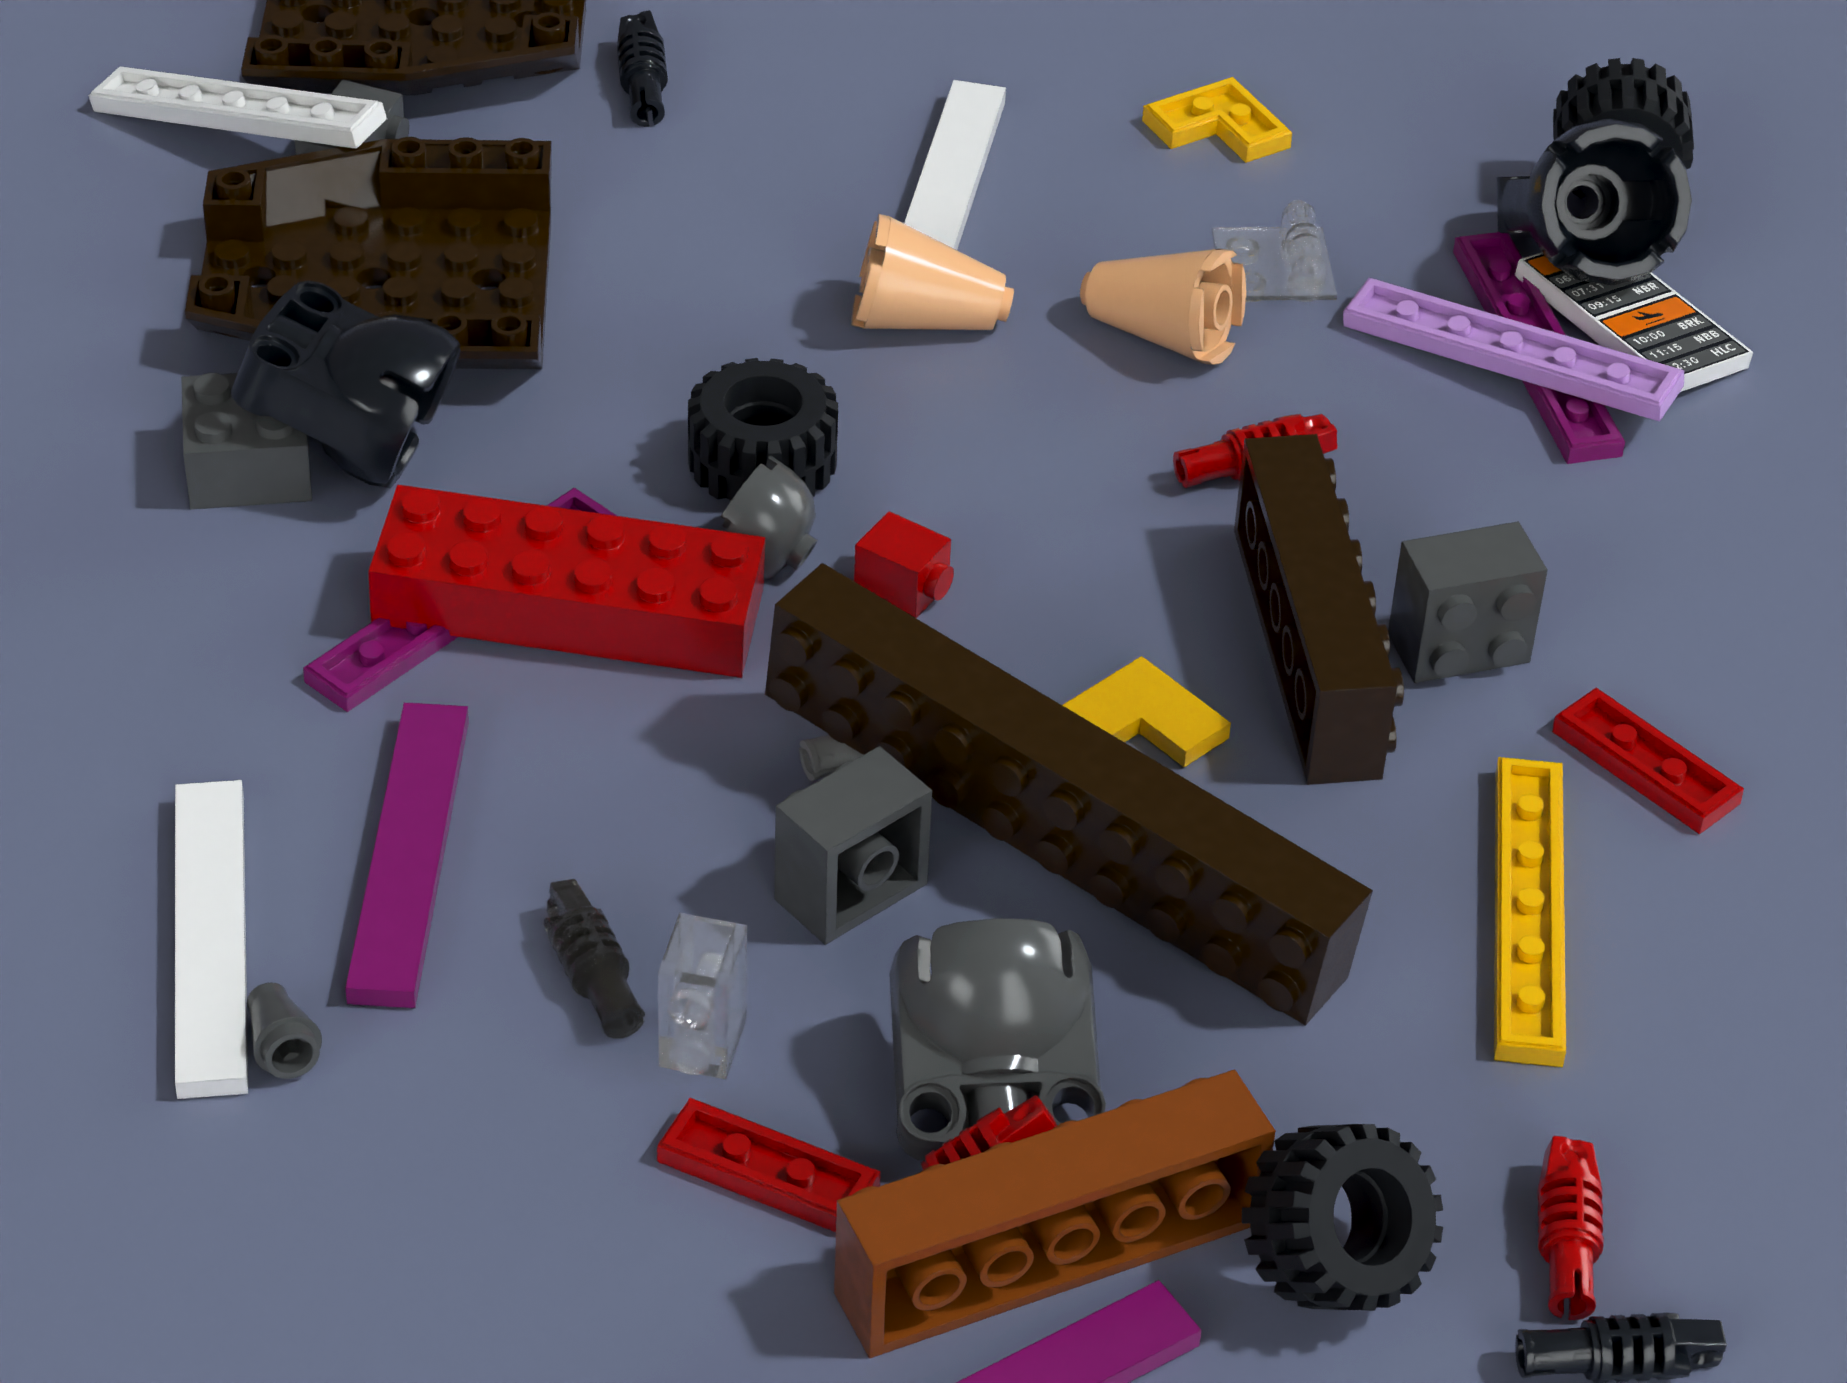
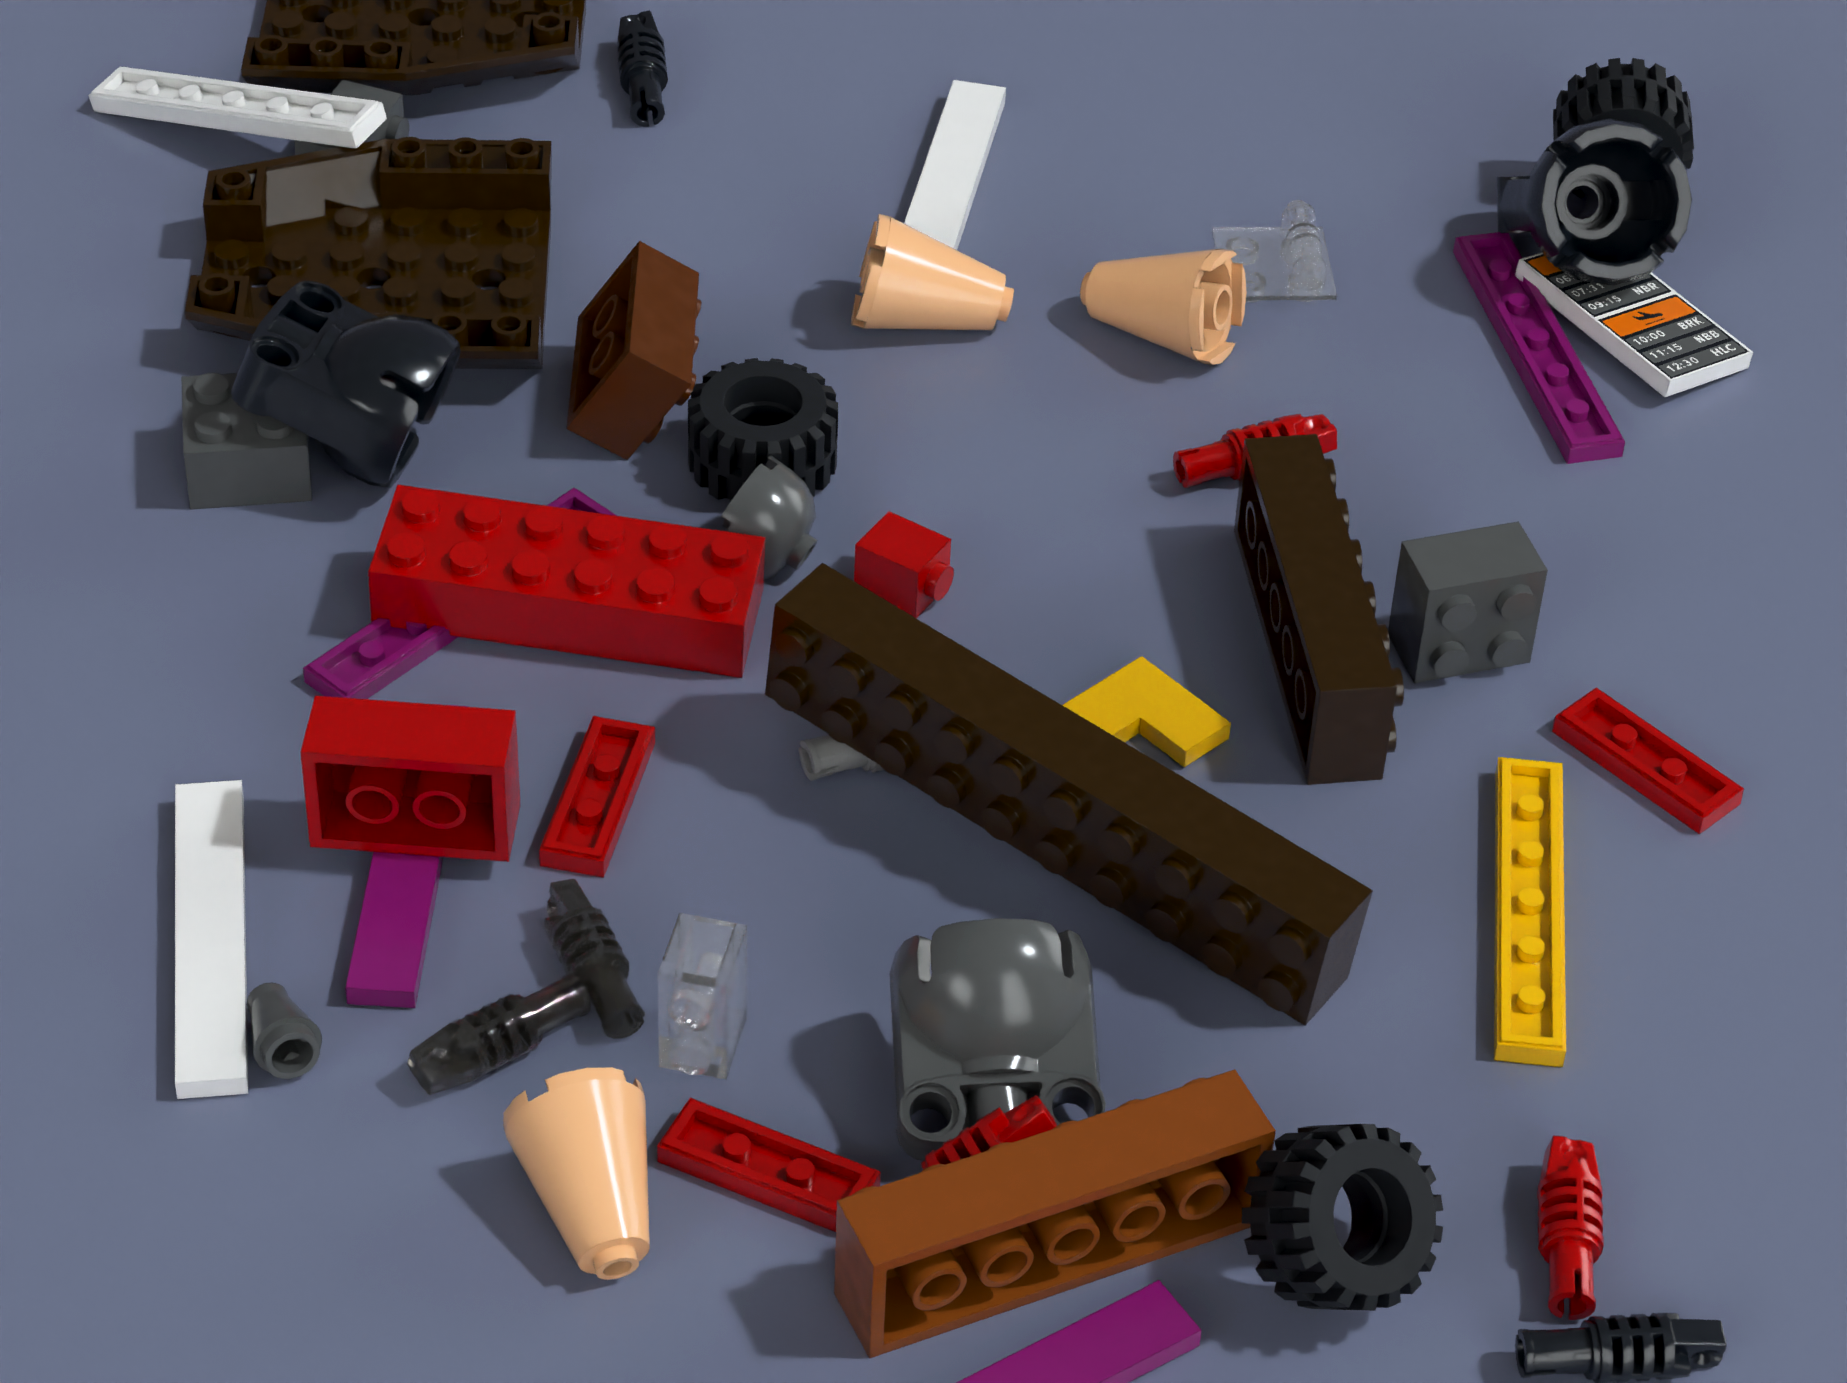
dark grey brick [774,746,932,945] -> none
yellow tile [1142,77,1292,163] -> none
lavender tile [1343,278,1684,422] -> none
none -> red brick [300,696,520,862]
none -> clear smoke hinge [407,973,591,1095]
none -> light nougat cone [503,1067,650,1280]
none -> red tile [539,716,655,878]
none -> reddish brown brick [566,241,702,460]

